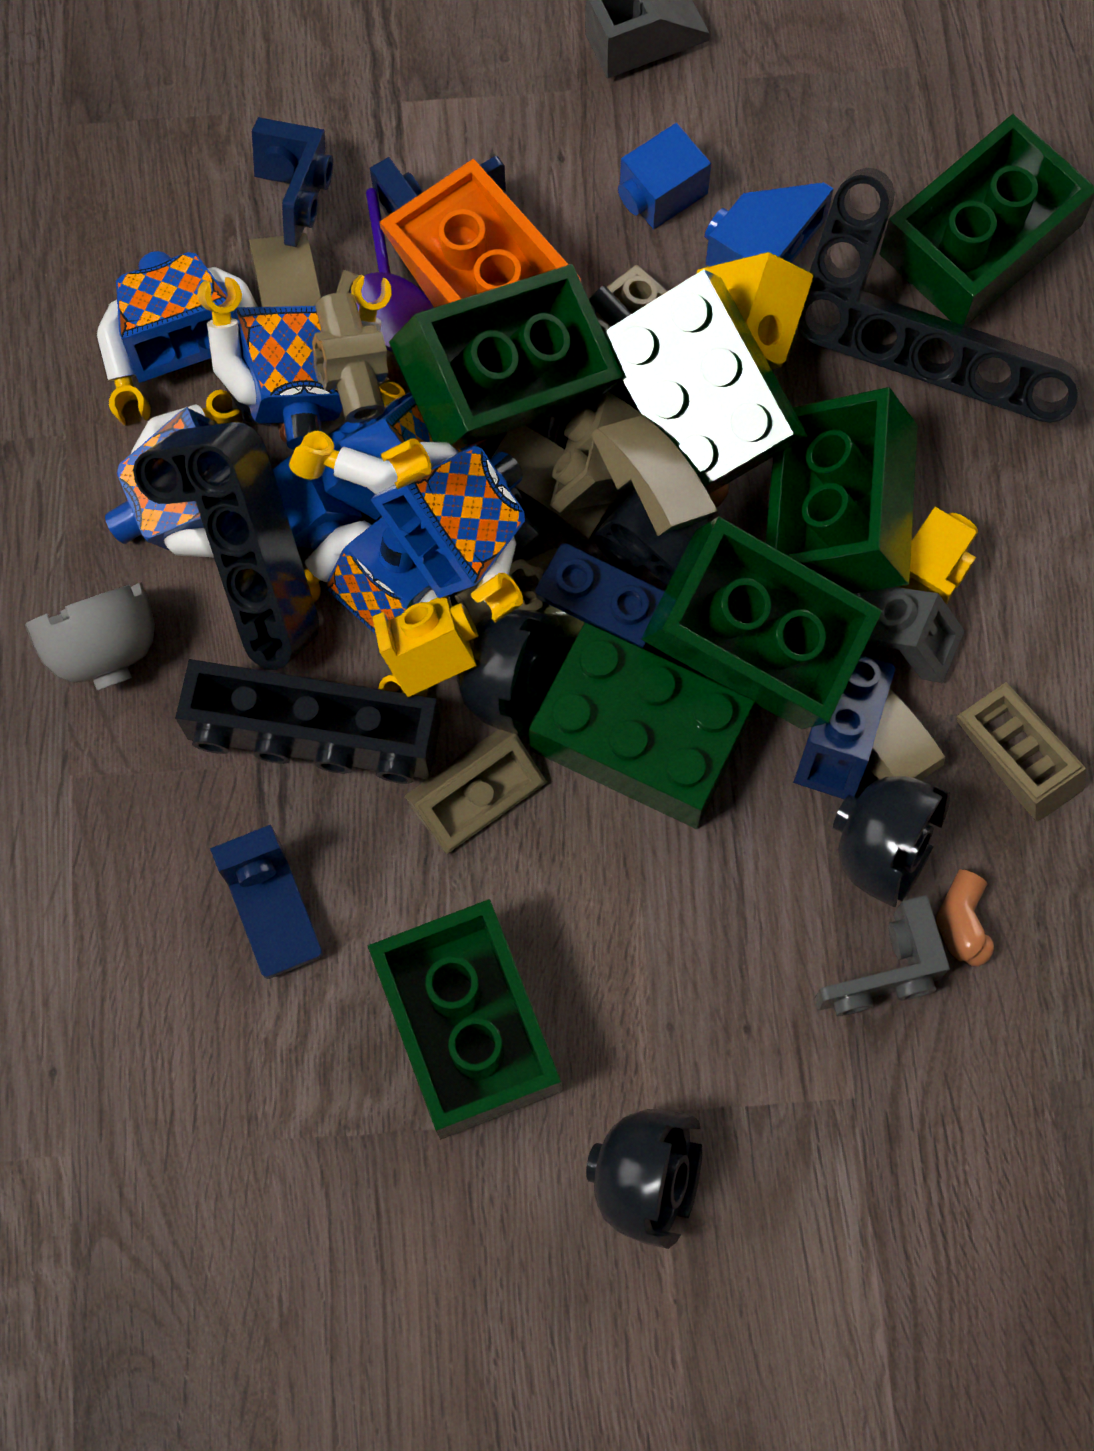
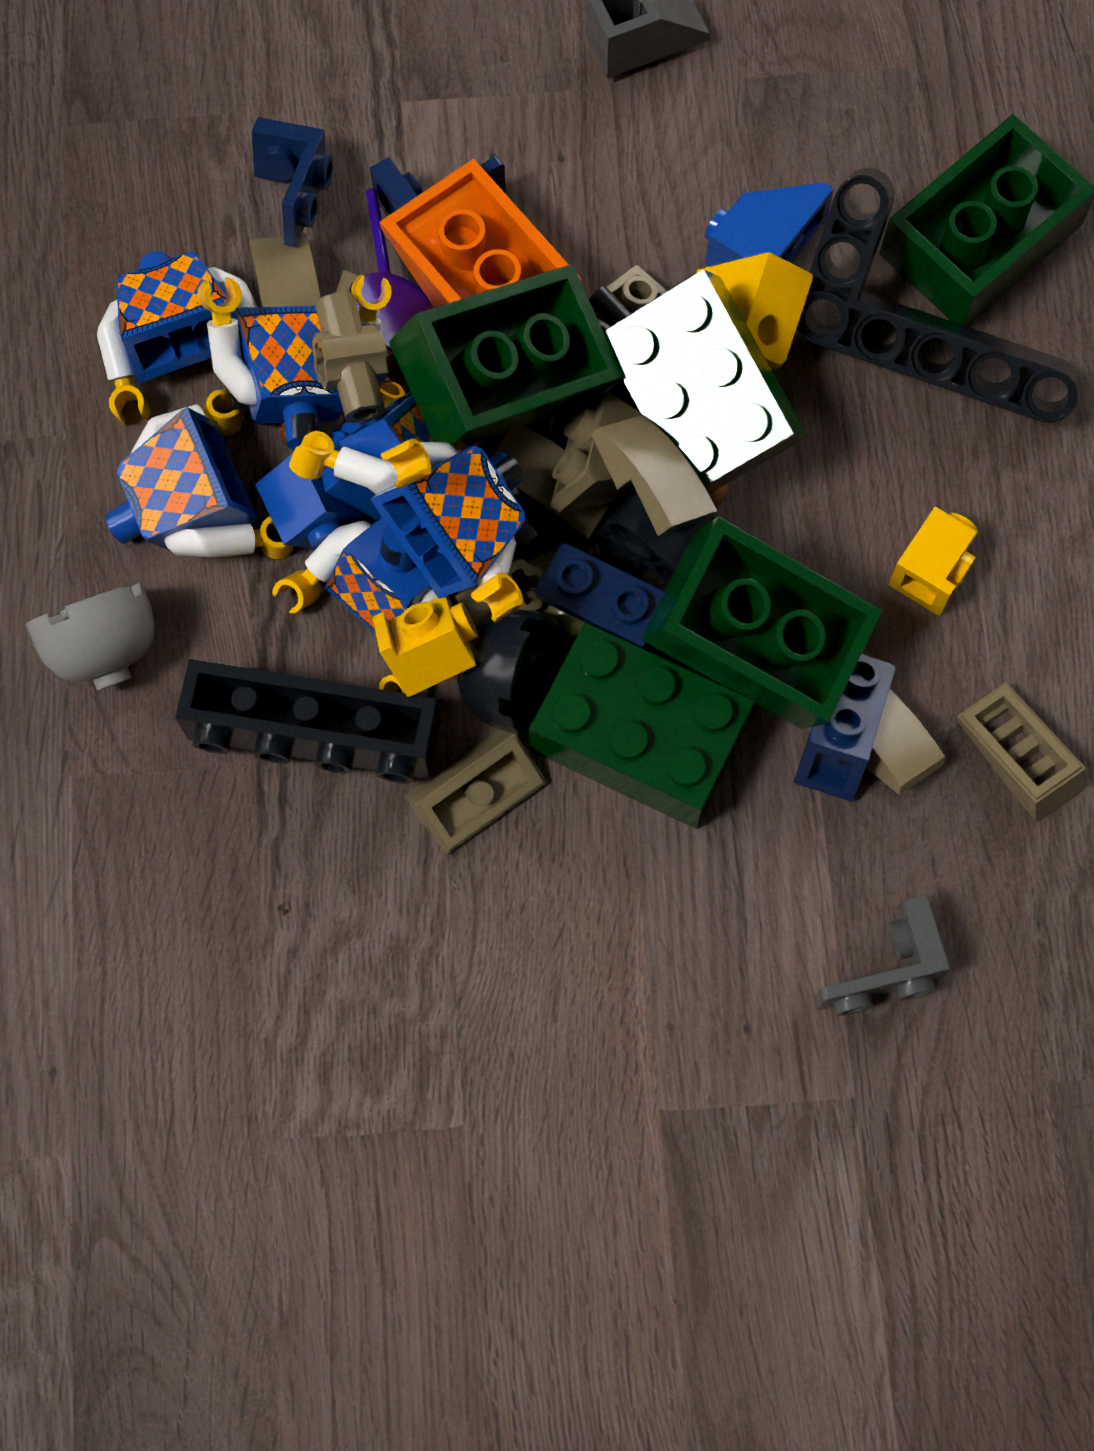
black beam [133,422,320,670] -> none
dark blue bracket [210,824,323,979] -> none
dark green brick [367,899,562,1140] -> none
black cylinder [586,1109,702,1249] -> none
blue brick [618,122,711,230] -> none
dark green brick [766,387,918,594] -> none
black cylinder [833,776,950,907] -> none
dark grey bracket [854,587,965,683] -> none
nougat arm [936,870,994,966] -> none

